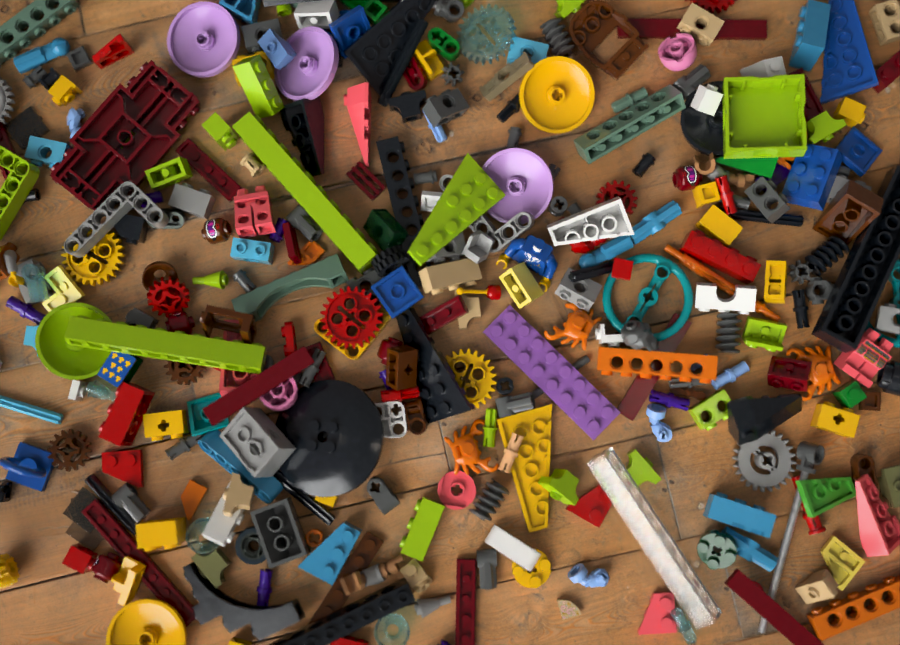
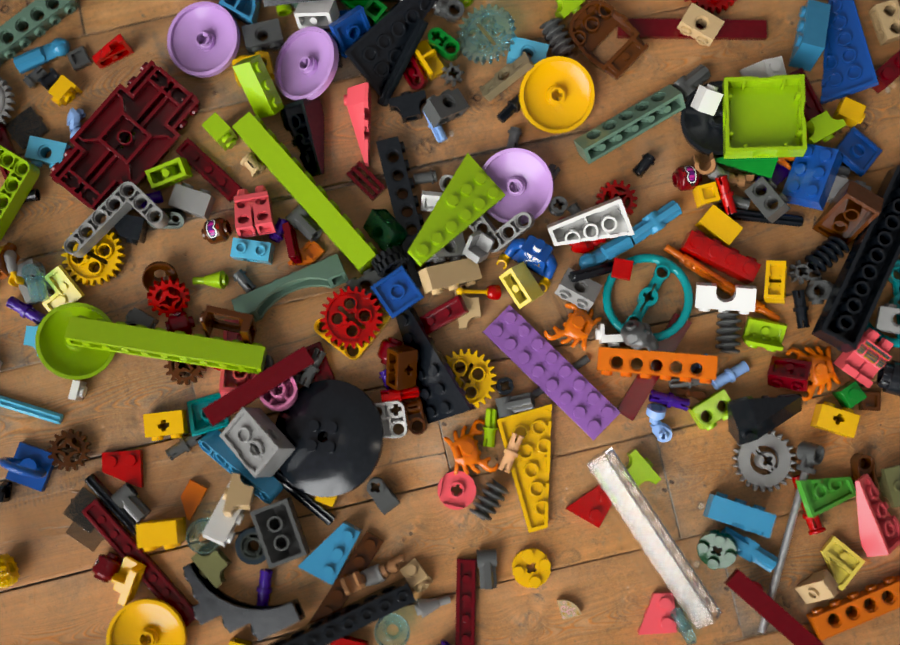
red brick [62,543,98,574] -> none
clear light blue cone [85,379,117,401] -> none
blue piece [97,352,143,388] -> none
red brick [99,382,155,446] -> none
medium blue brick [258,28,297,70] -> none
red plate [281,321,297,357] -> none
orange bush [306,529,324,547] -> none
lime brick [399,496,445,562] -> none
white beam [484,524,541,571] -> none
lime brick [538,468,580,506] -> none
light blue arm [567,563,609,587] -> none
sand green axle [611,87,648,113] -> none
bright pink cylinder [658,33,697,71] -> none

